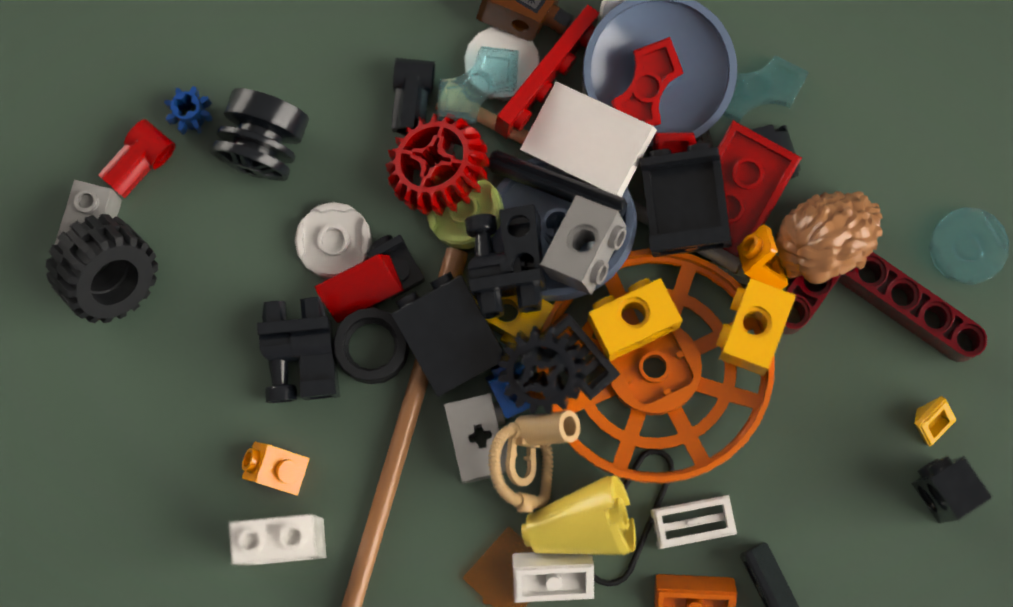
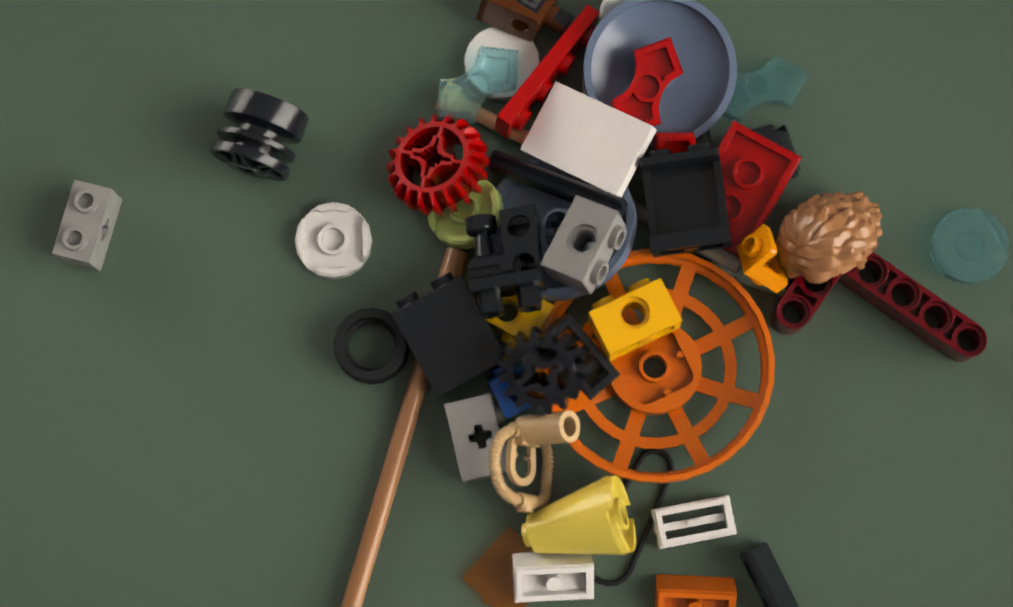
black tyre [46,214,158,323] -> none
red piece [98,119,176,199] -> none
blue gear [164,86,213,135] -> none
white window [229,515,327,566] -> none
light orange bracket [242,442,310,496] -> none
black hips [257,297,340,403] -> none
red slope [314,254,404,323] -> none
black bracket [367,235,425,299] -> none
black piece [391,58,435,136] -> none
yellow brick [716,278,796,376] -> none
black brick [911,455,993,523] -> none
yellow slope [914,396,956,447] -> none

